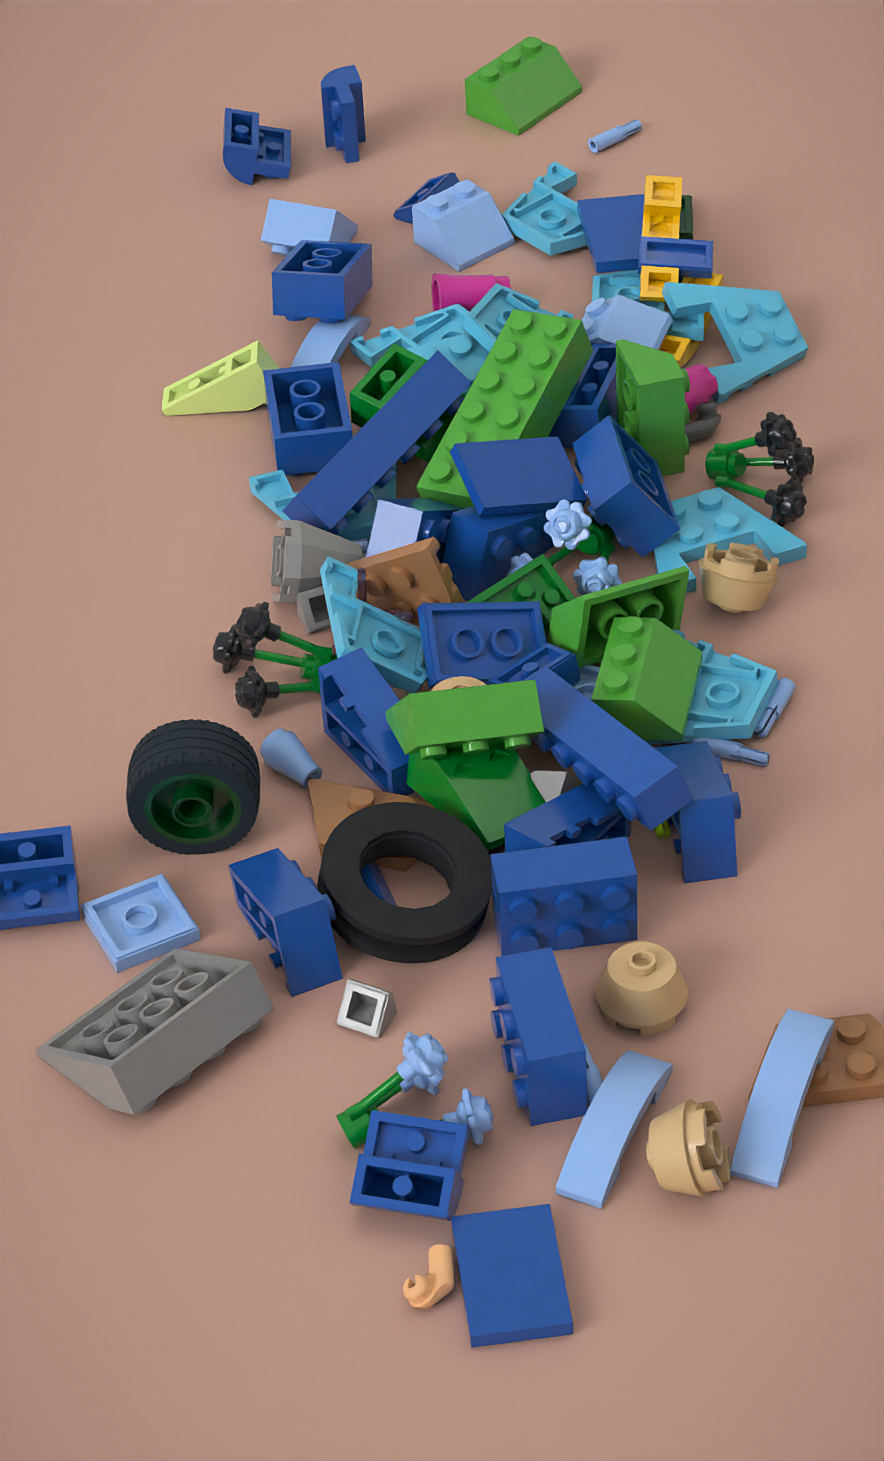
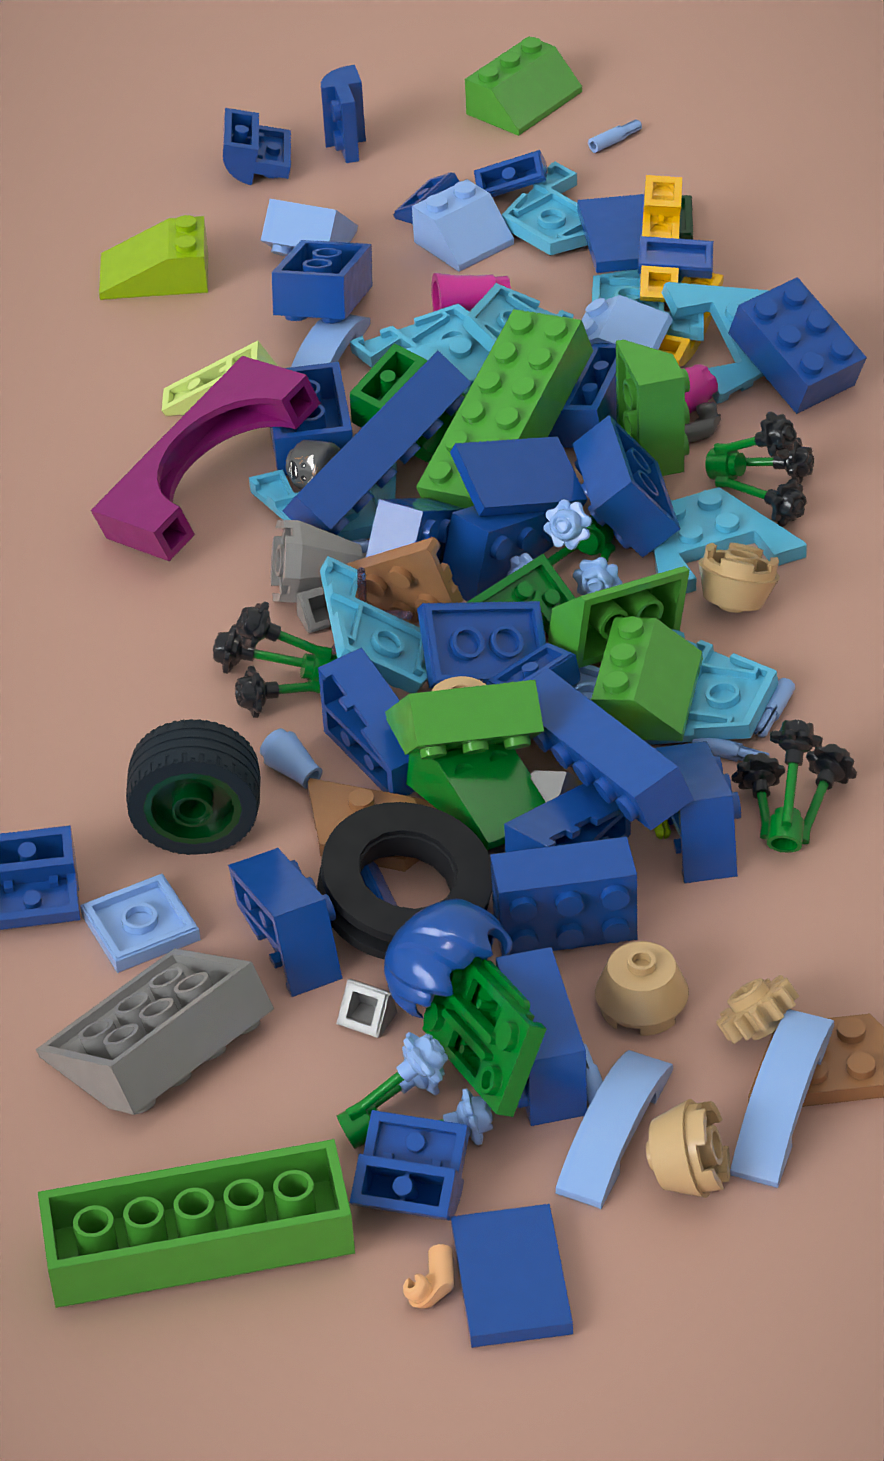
none -> bright green brick [38,1139,355,1308]
none -> magenta arch [90,356,321,562]
none -> lime slope [99,215,208,300]
none -> dark grey head [286,440,340,490]
none -> blue piece [384,899,513,1019]
none -> green piece [422,957,547,1117]
none -> blue slope [474,150,547,197]
none -> tan gear [716,975,799,1044]
none -> blue brick [728,277,867,414]
none -> black plant [731,719,857,853]

